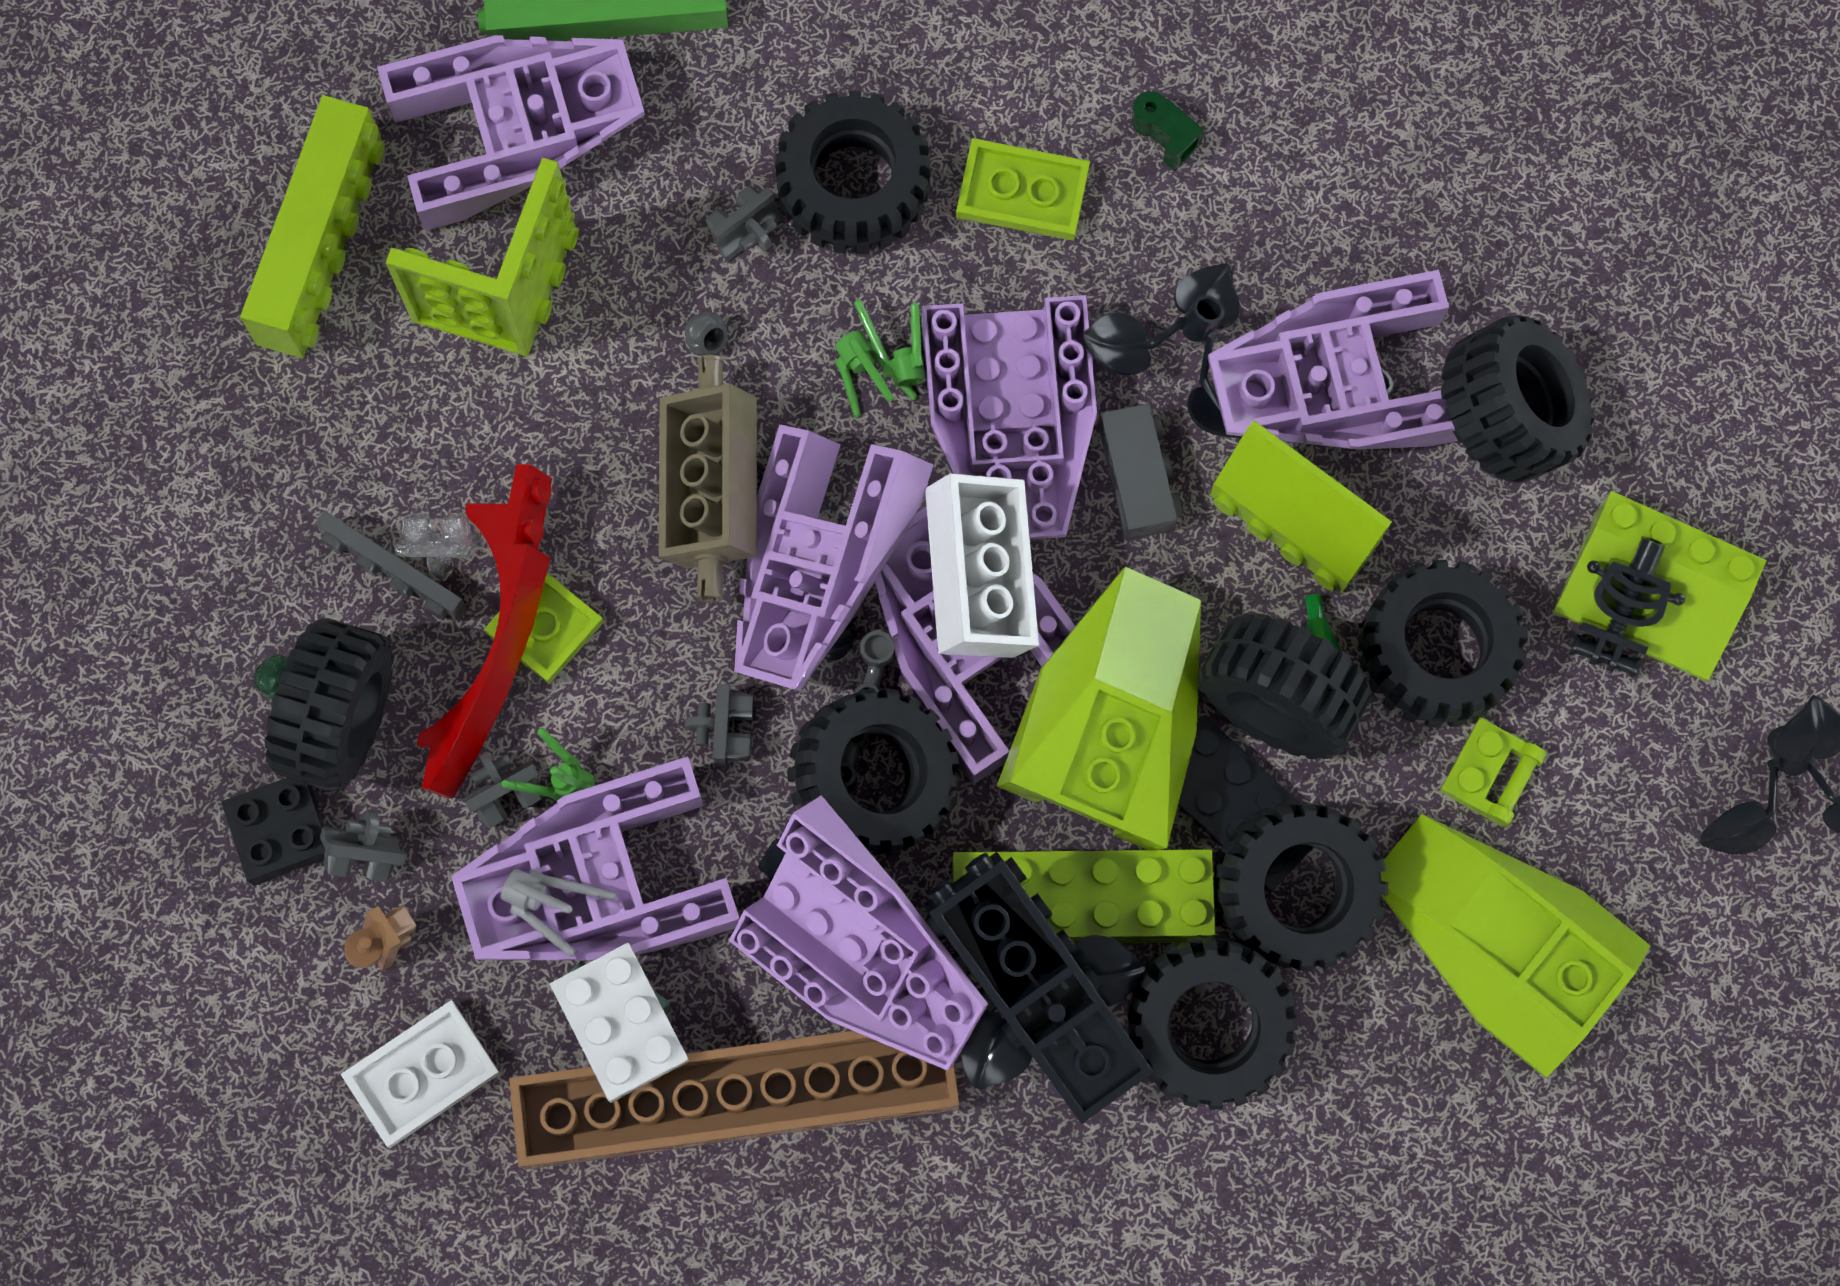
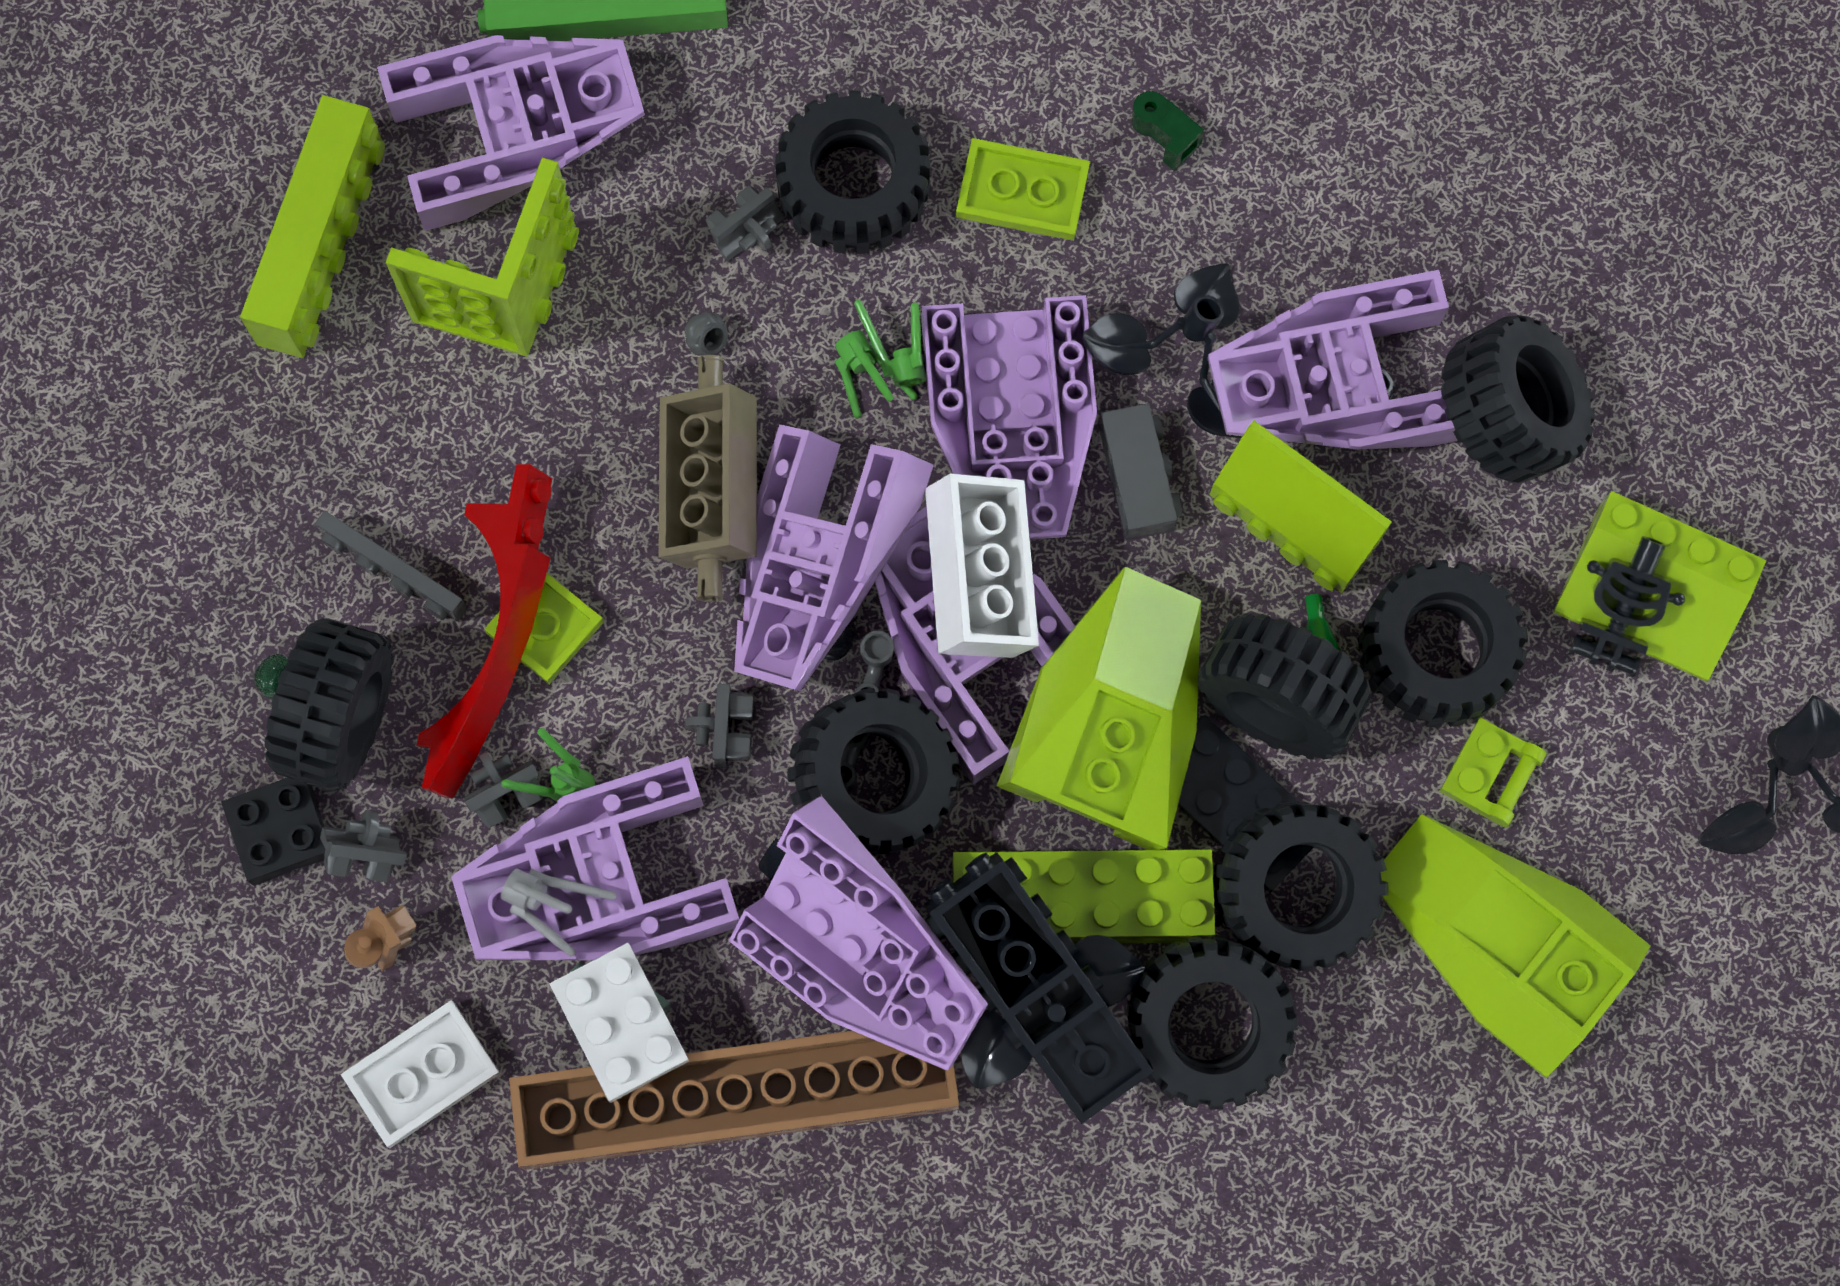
clear hips [394,513,482,581] -> none

